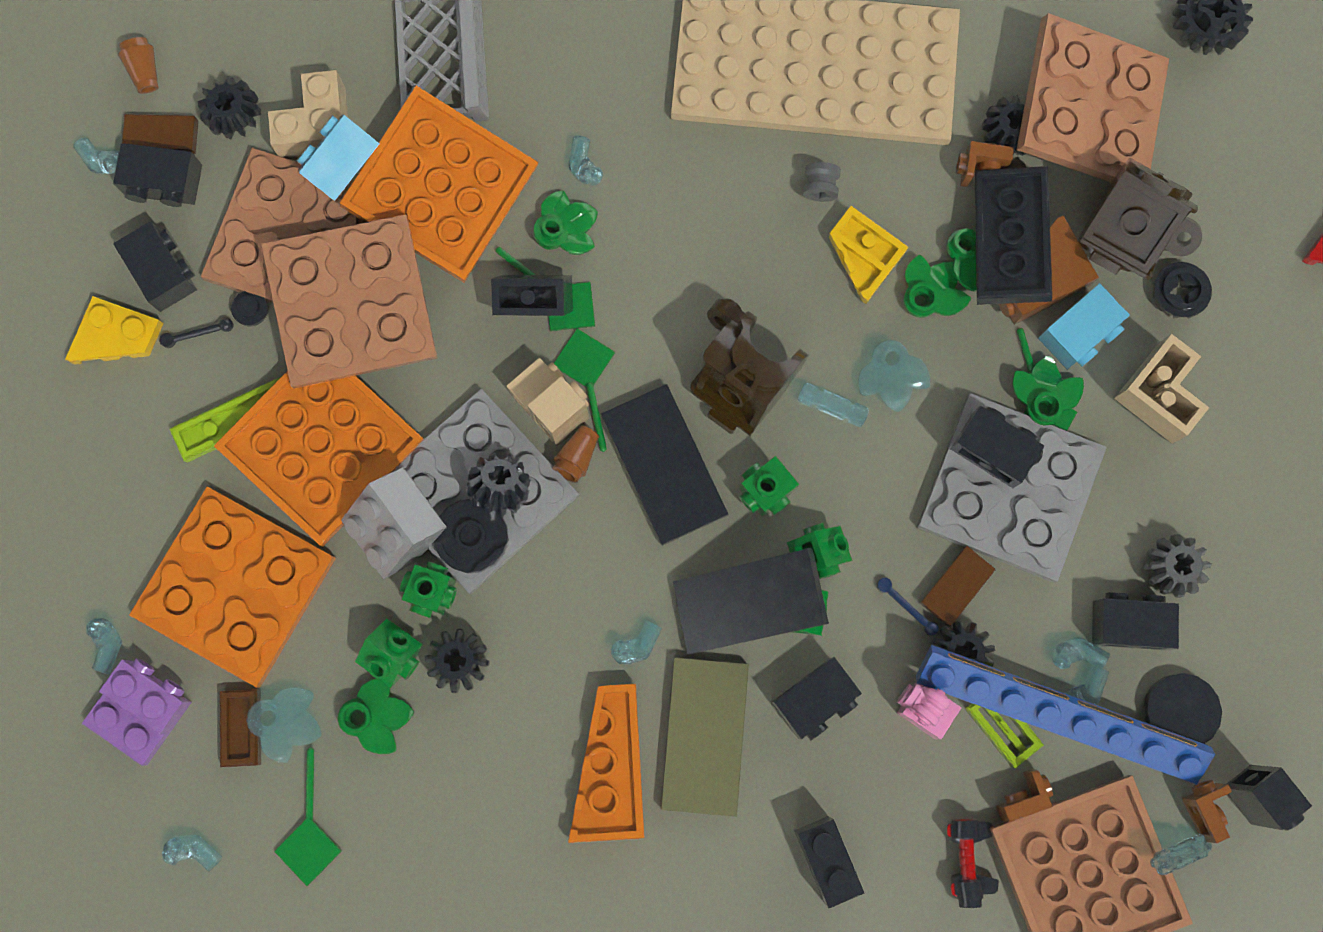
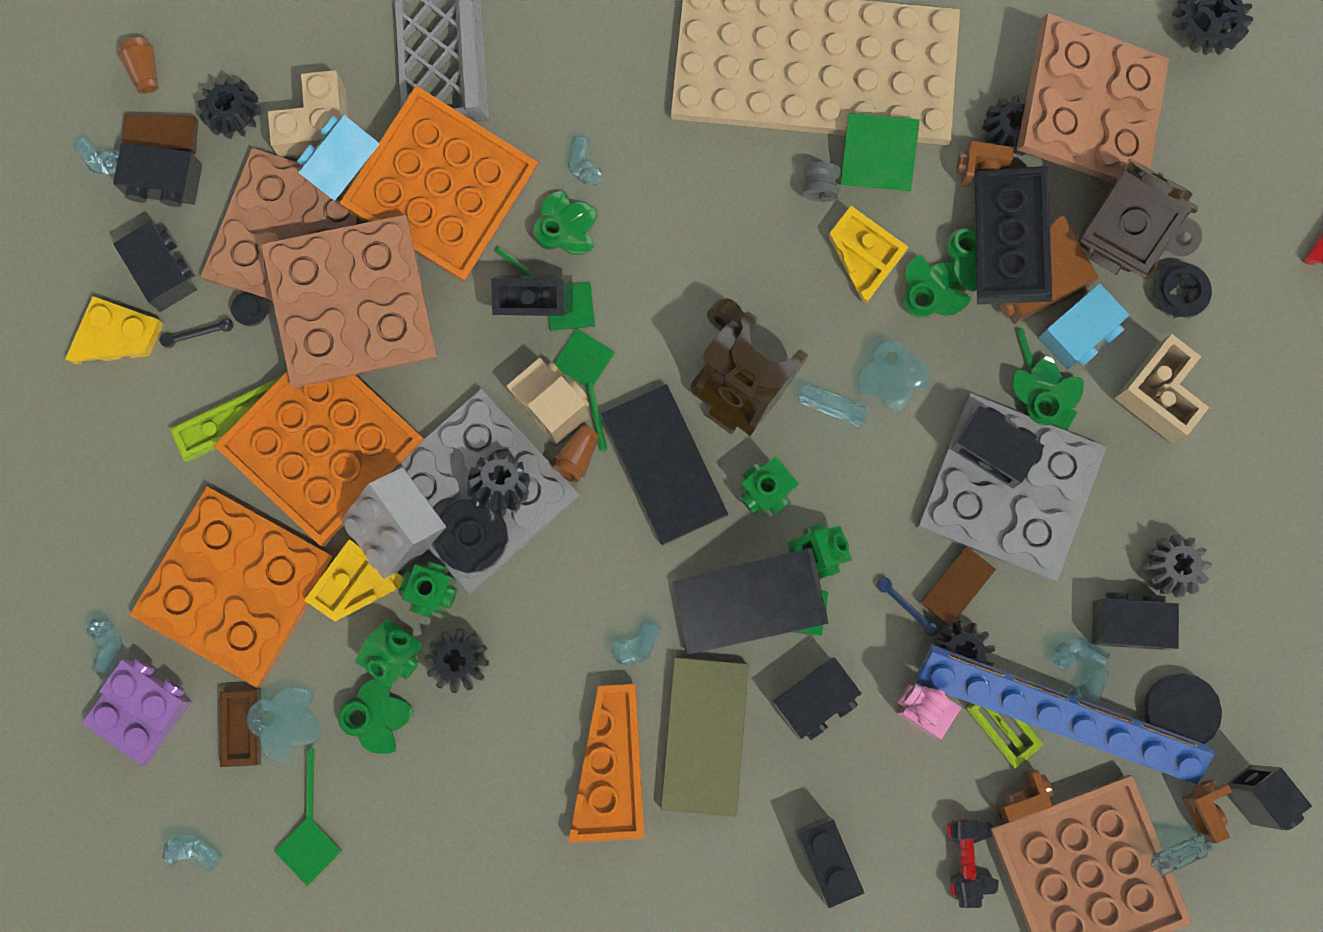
none -> yellow wing [304,539,403,622]
none -> green tile [840,113,920,192]

